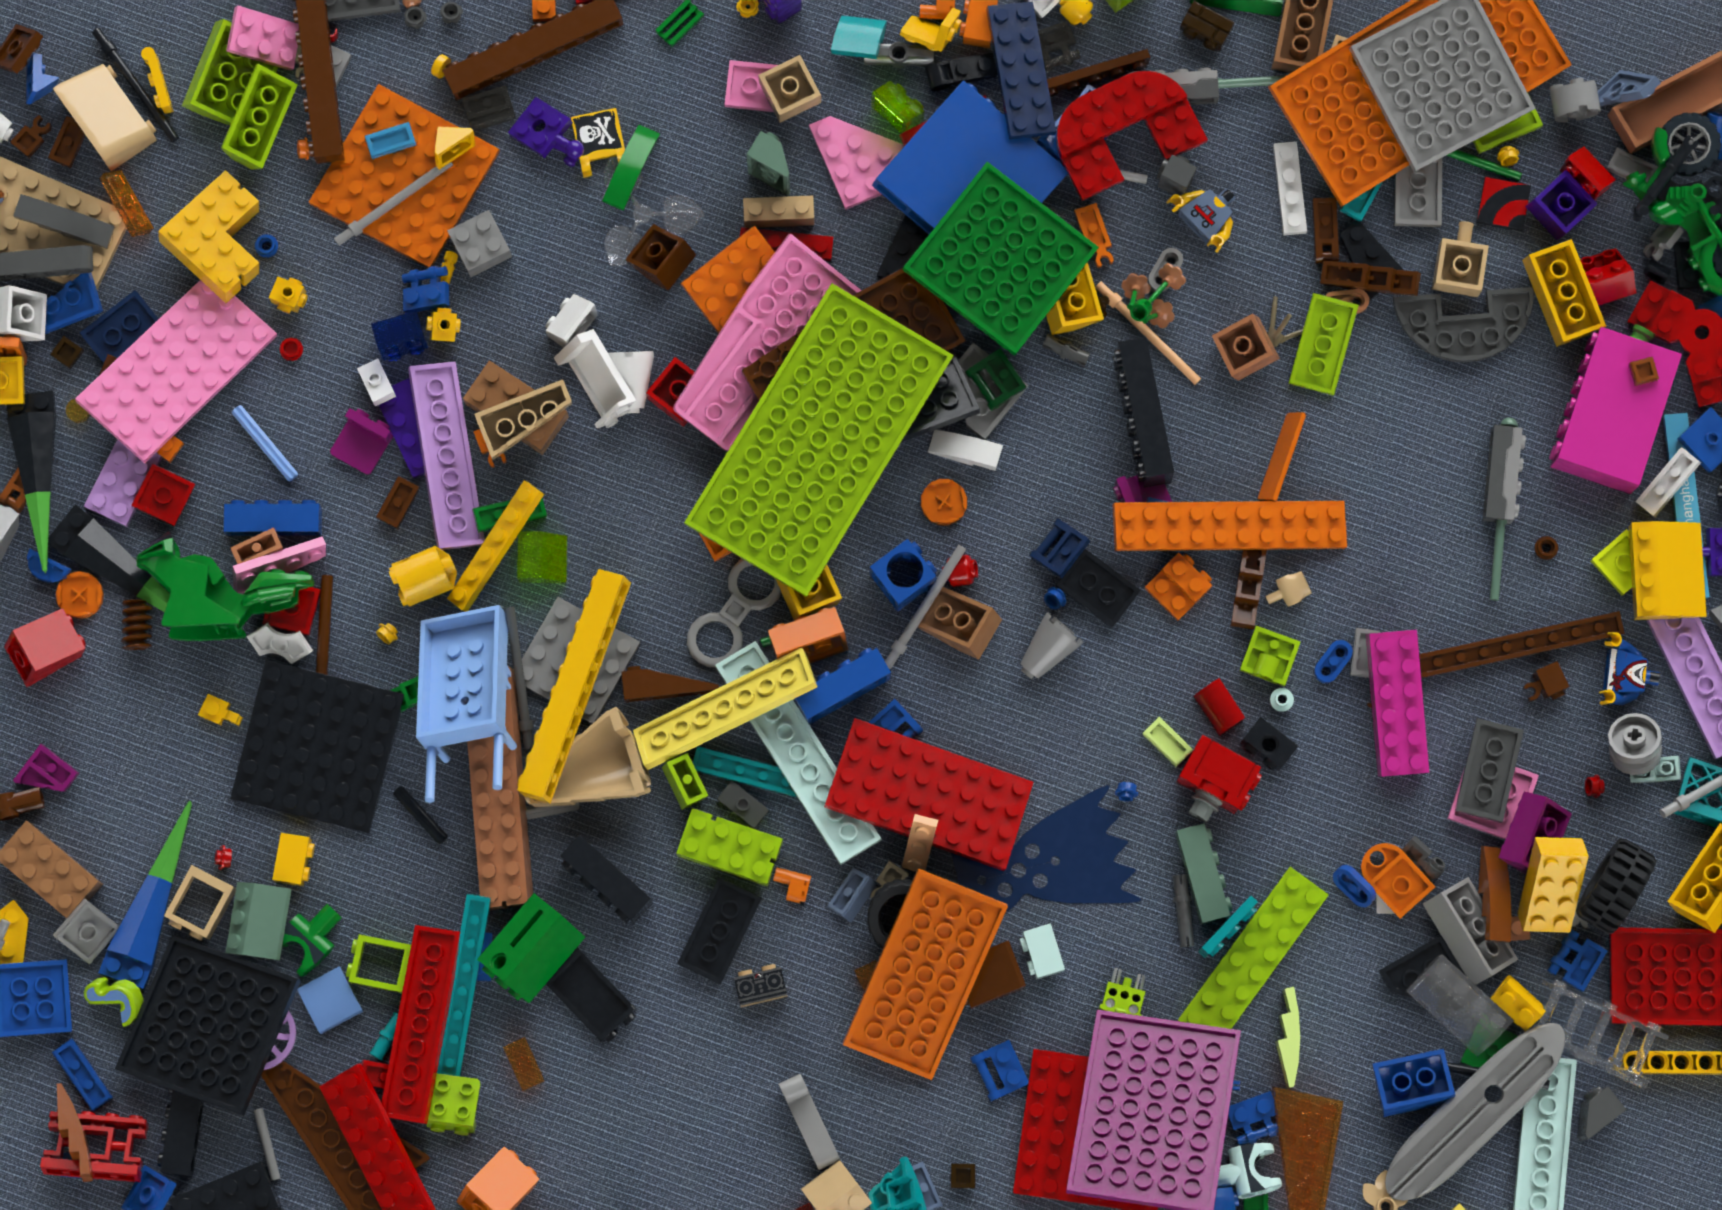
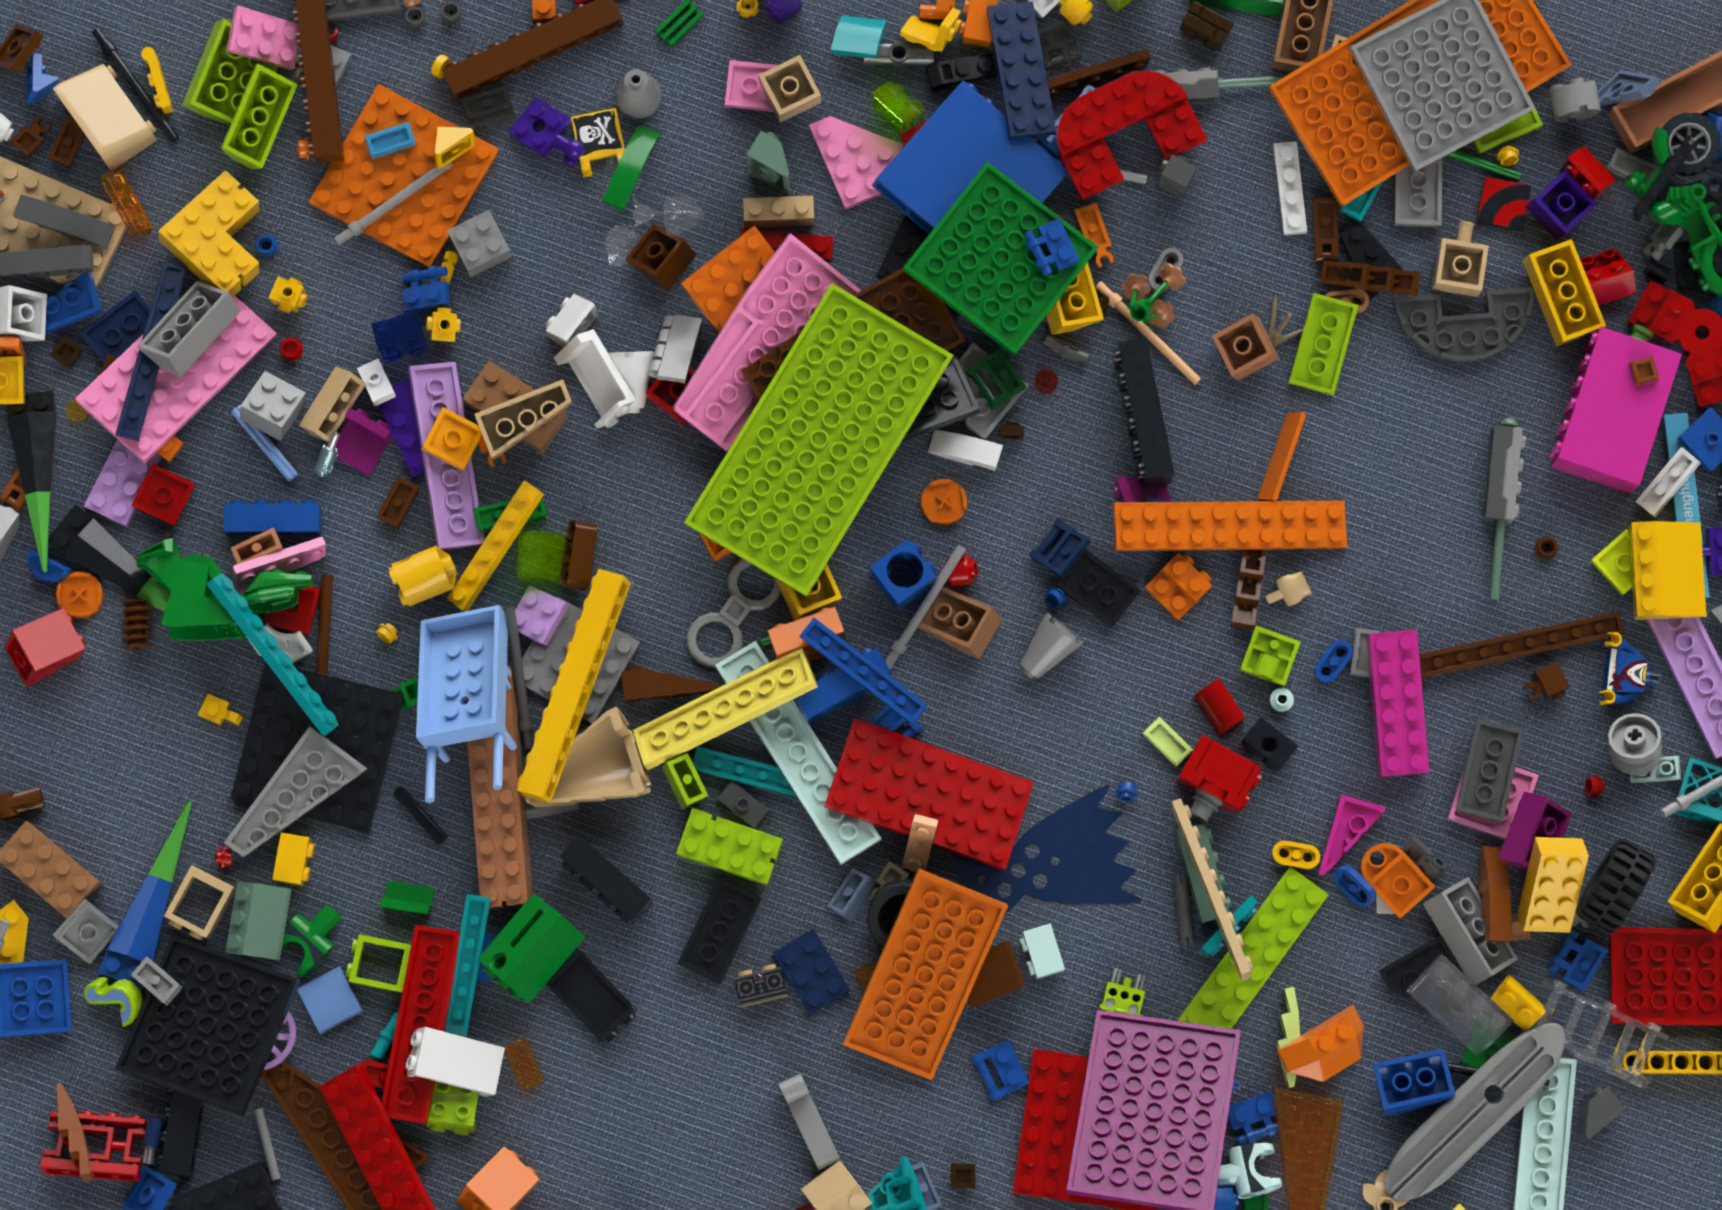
magenta wing [13,744,79,792] -> none
blue tile [52,1038,114,1112] -> none
orange piece [773,867,811,906] -> none
torso [1166,189,1235,253] -> none
none -> dark blue tile [116,262,187,441]
none -> light grey plate [131,956,183,1005]
none -> light grey slope [137,281,240,377]
none -> dark blue piece [143,1117,166,1165]
none -> teal plate [206,573,339,737]
none -> light grey wing [224,726,368,857]
none -> light grey brick [240,371,306,441]
none -> tan brick [299,366,366,442]
none -> clear light blue piece [313,432,340,477]
none -> green panel [380,880,435,916]
none -> white panel [406,1027,505,1097]
none -> light orange plate [421,407,482,471]
none -> lavender plate [515,585,569,646]
none -> reddish brown beam [560,520,597,591]
none -> light grey cone [615,69,662,119]
none -> light grey windscreen [649,315,702,383]
none -> dark blue plate [772,928,851,1016]
none -> blue plate [799,617,928,725]
none -> dark brown plate [999,422,1024,441]
none -> blue plate [1024,218,1080,277]
none -> clear red tile [1034,369,1058,394]
none -> tan plate [1172,798,1253,981]
none -> yellow plate [1272,841,1320,870]
none -> orange wedge [1277,1005,1364,1082]
none -> dark pink wing [1318,794,1386,877]

